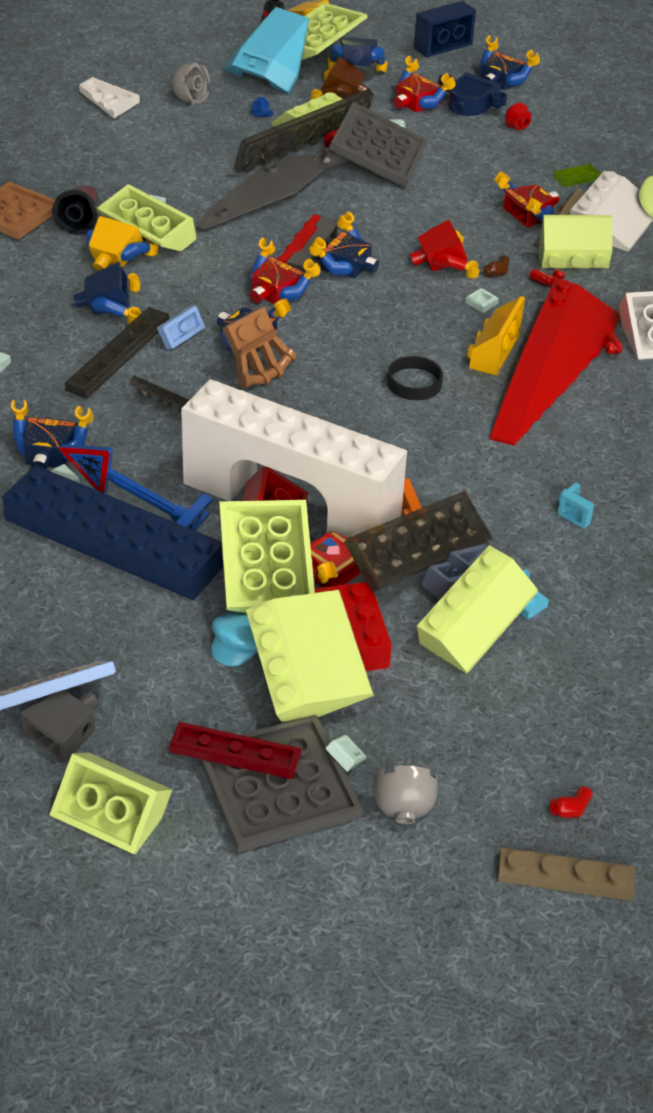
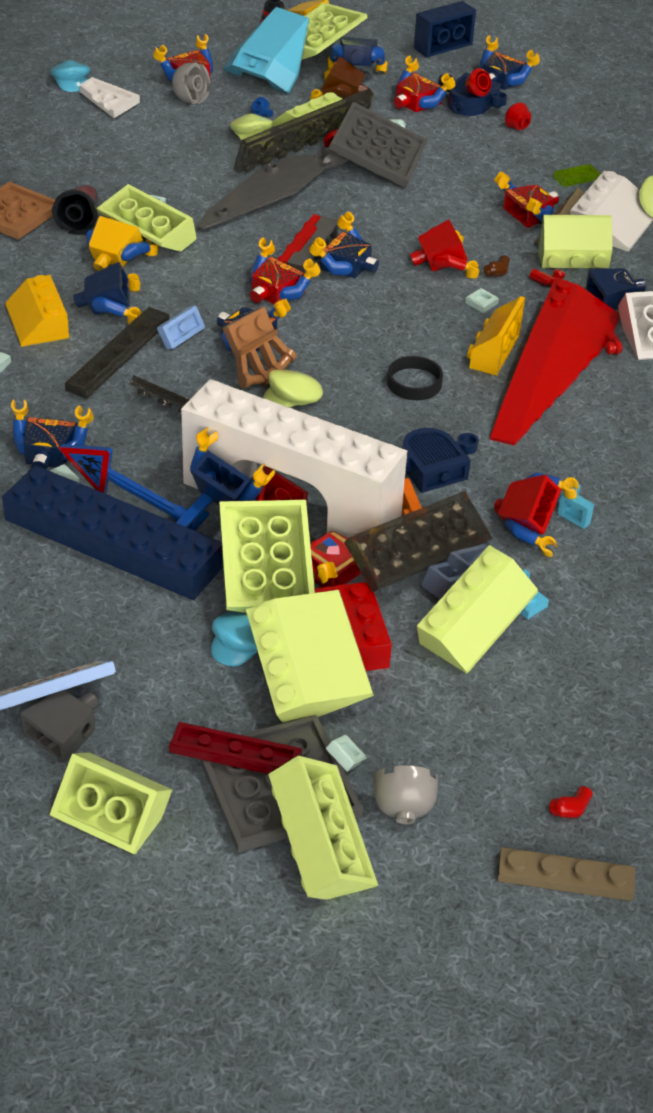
none -> yellow slope [5,275,69,347]
none -> medium azure piece [50,60,91,92]
none -> torso [153,34,213,85]
none -> dark blue torso [190,427,275,505]
none -> yellowish green piece [230,114,273,147]
none -> yellowish green piece [263,370,323,408]
none -> yellowish green slope [268,756,378,900]
none -> dark blue piece [402,428,479,493]
none -> red cone [465,68,492,97]
none -> red torso [494,472,579,557]
none -> dark blue torso [586,268,646,310]

